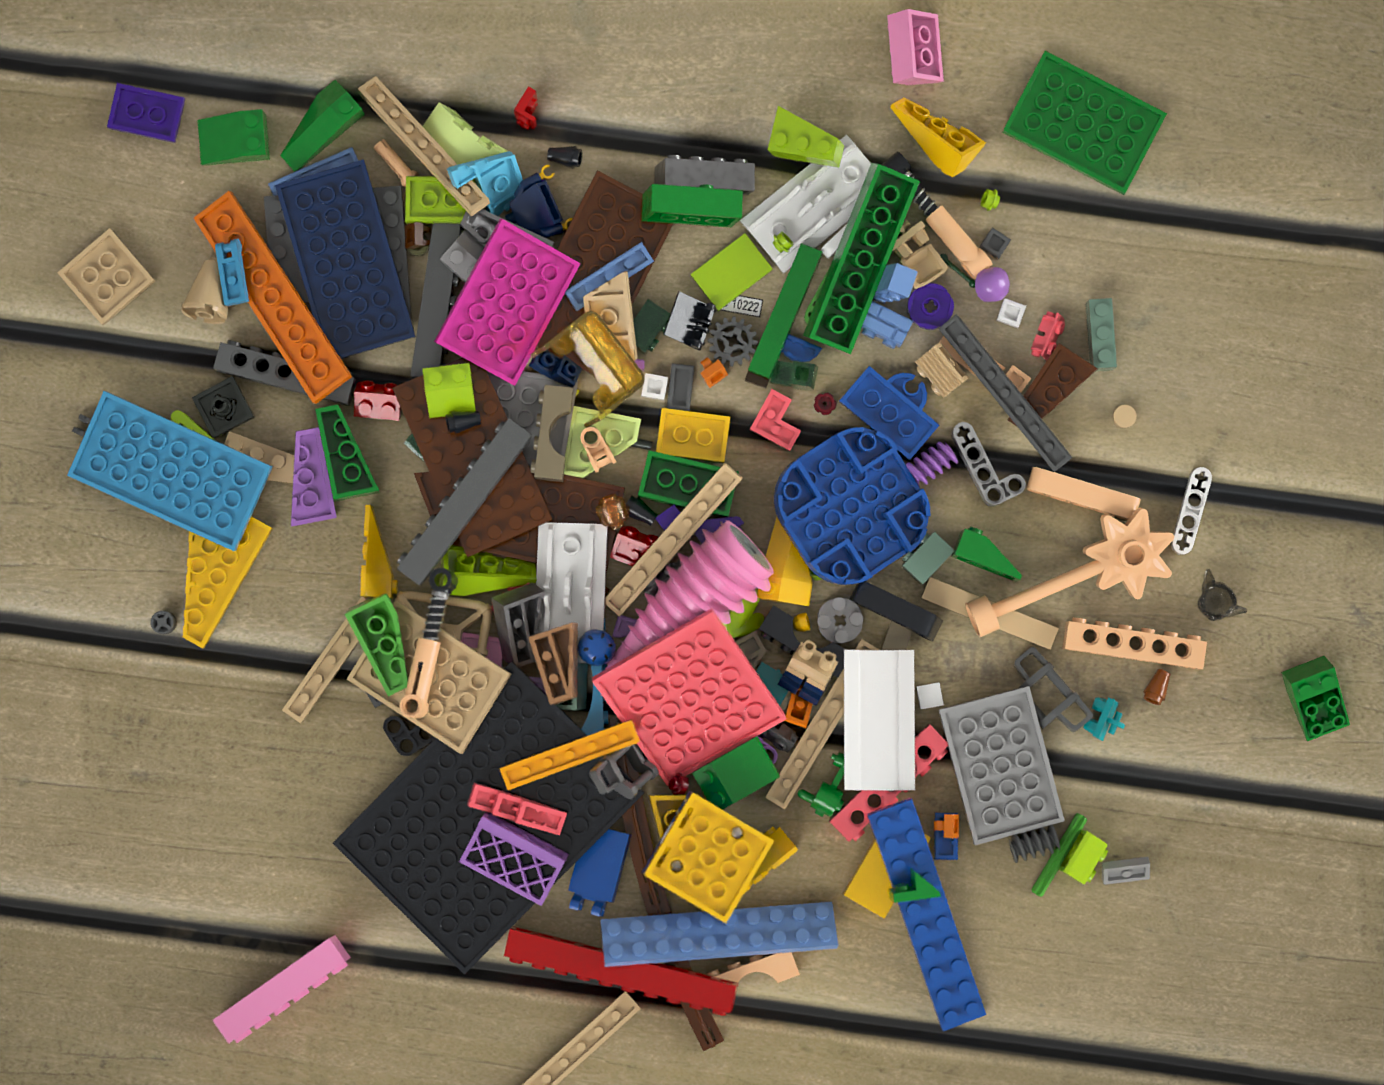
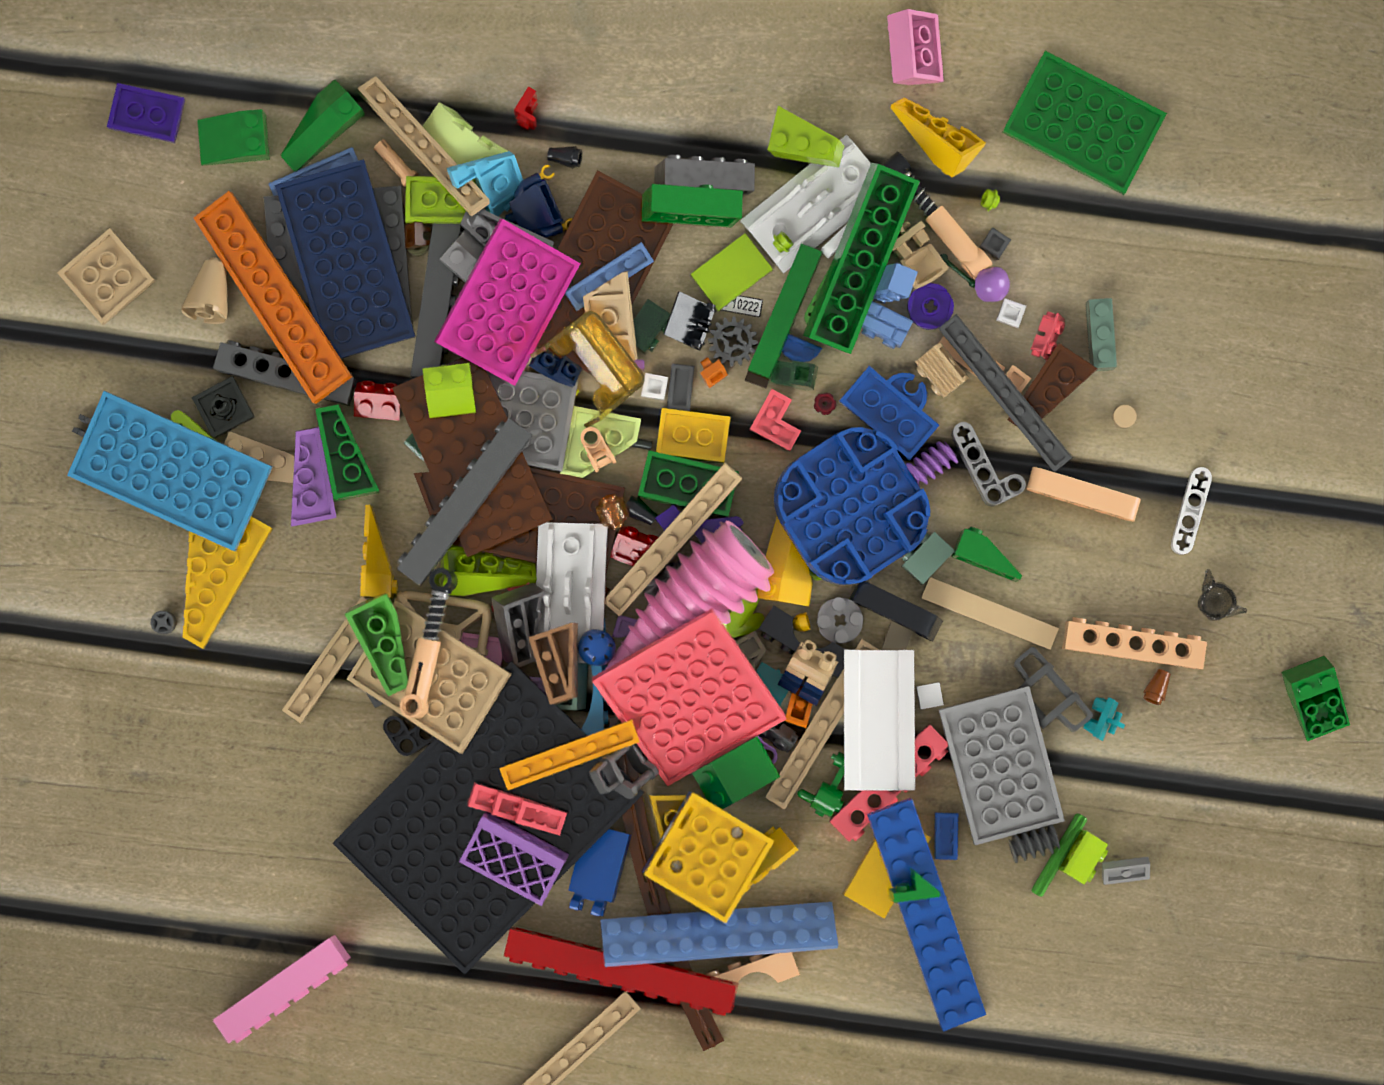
dark azure plate [215,239,249,306] -> none
black cone [445,411,481,434] -> none
dark tan arch [531,385,574,482] -> none
dark red plate [669,773,689,795] -> none
orange tile [934,814,959,838] -> none
light nougat piece [965,508,1174,637] -> none

